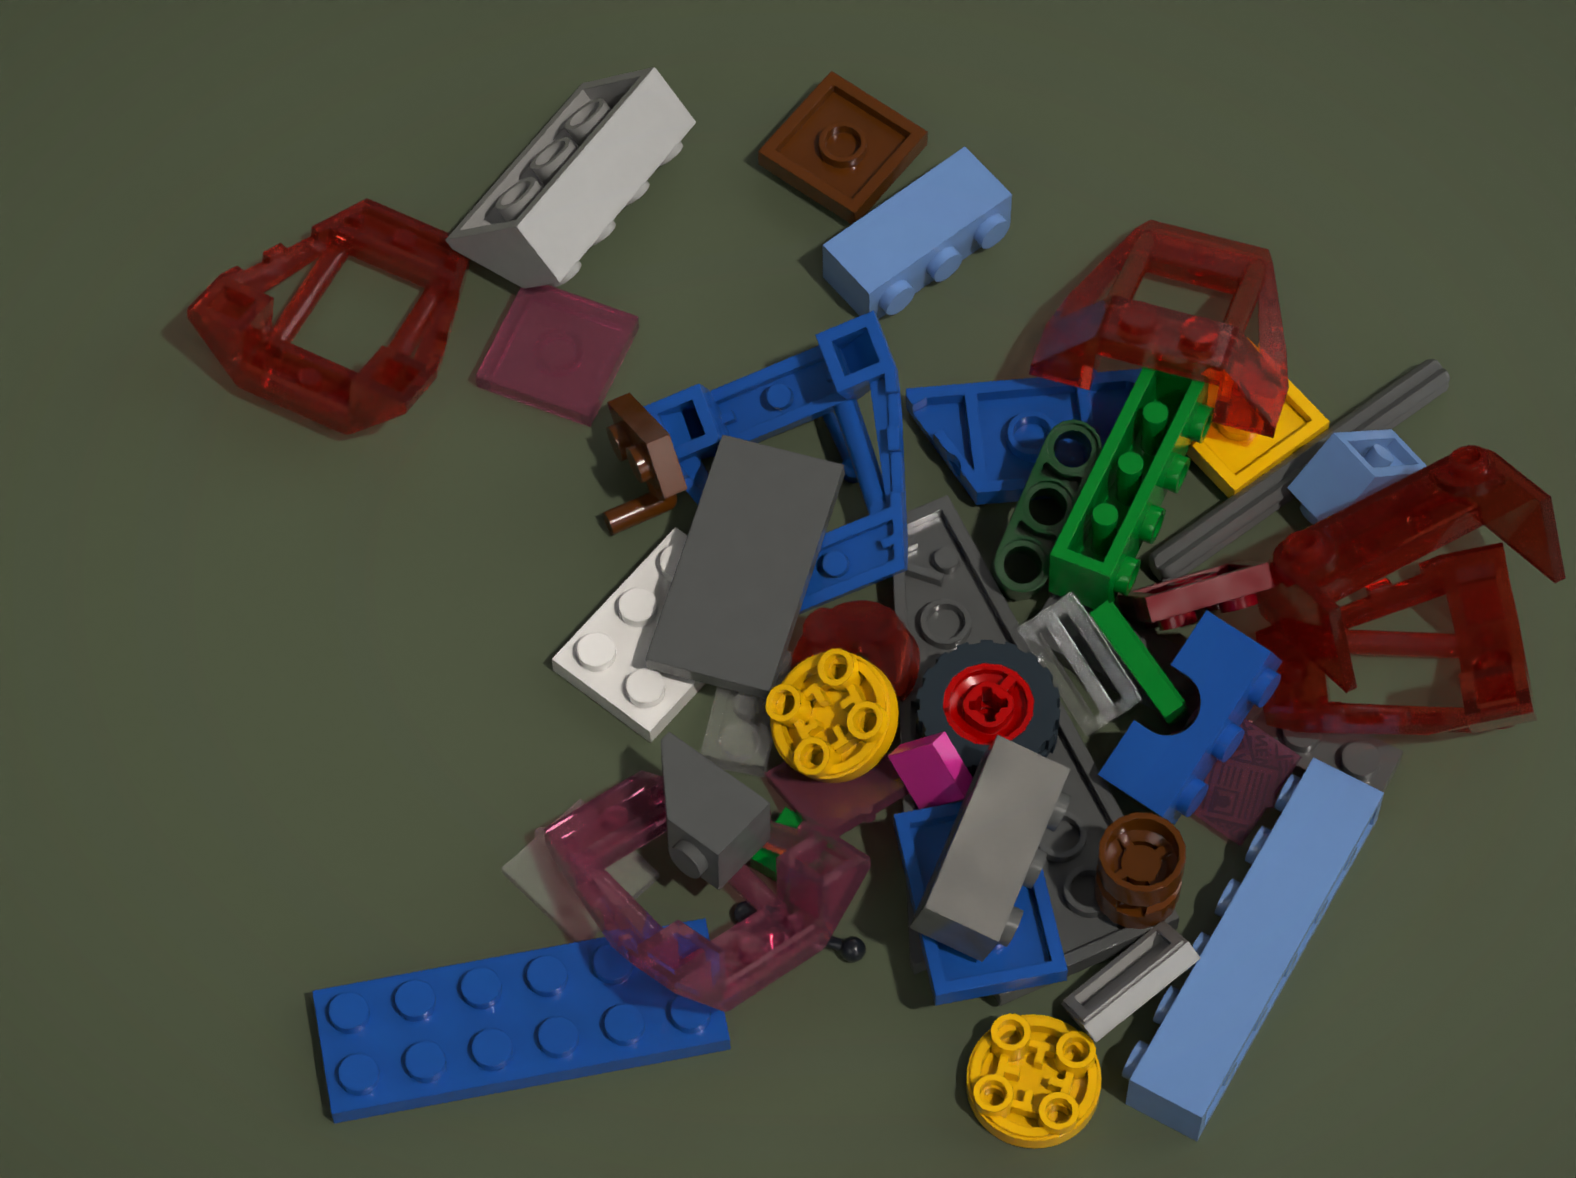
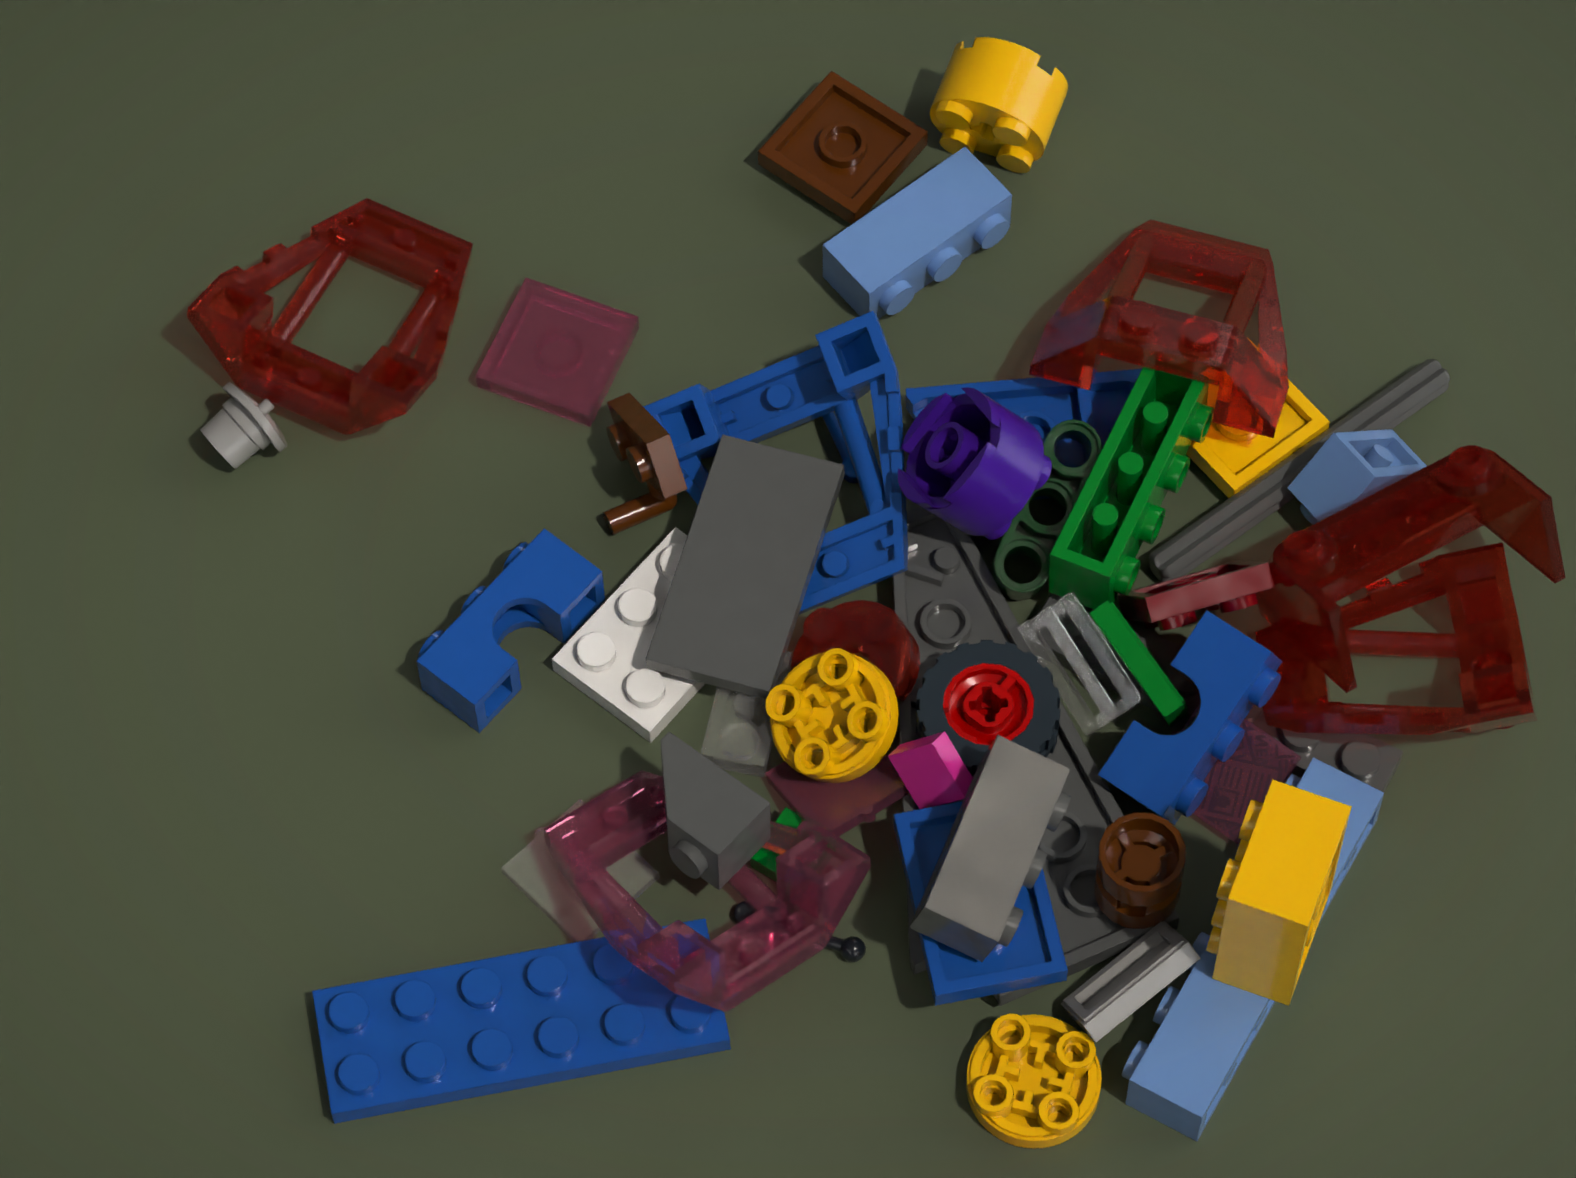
light grey slope [446,67,696,289] -> none
none -> light grey piece [200,382,287,469]
none -> blue arch [416,528,605,733]
none -> dark purple brick [898,387,1052,540]
none -> yellow brick [930,37,1068,173]
none -> yellow brick [1206,779,1352,1006]

